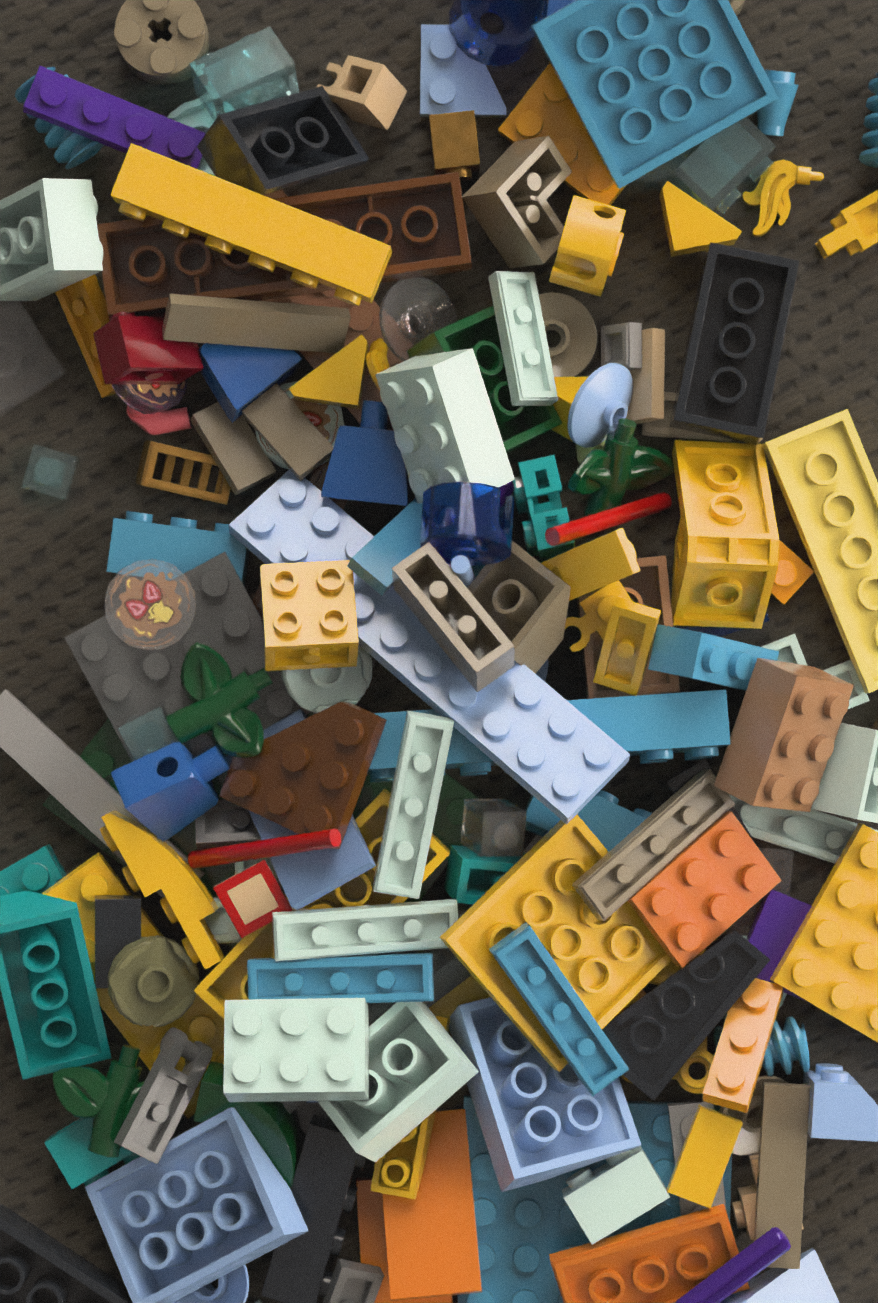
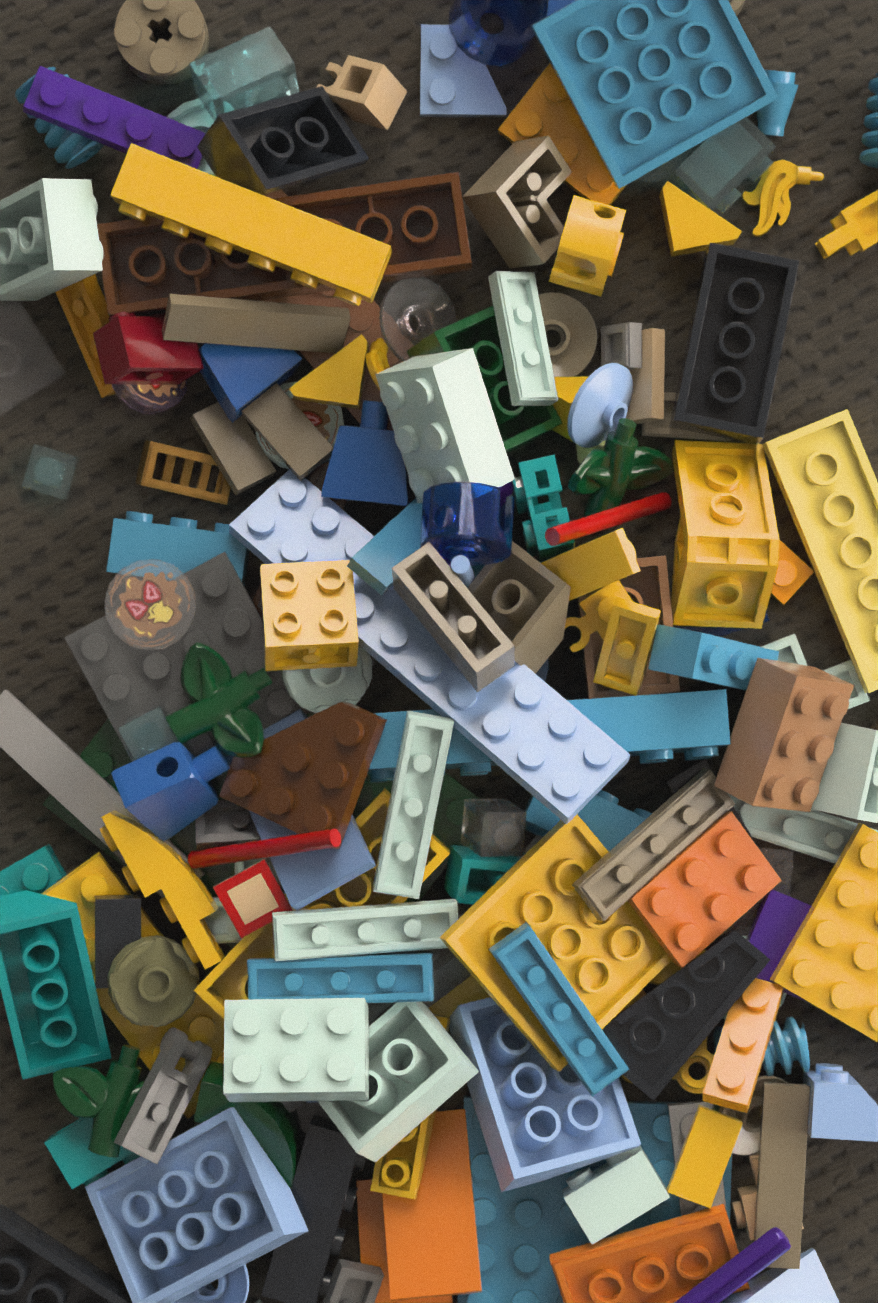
coral arm [126,392,191,435] -> none
pearl gold brick [429,110,480,181] -> none

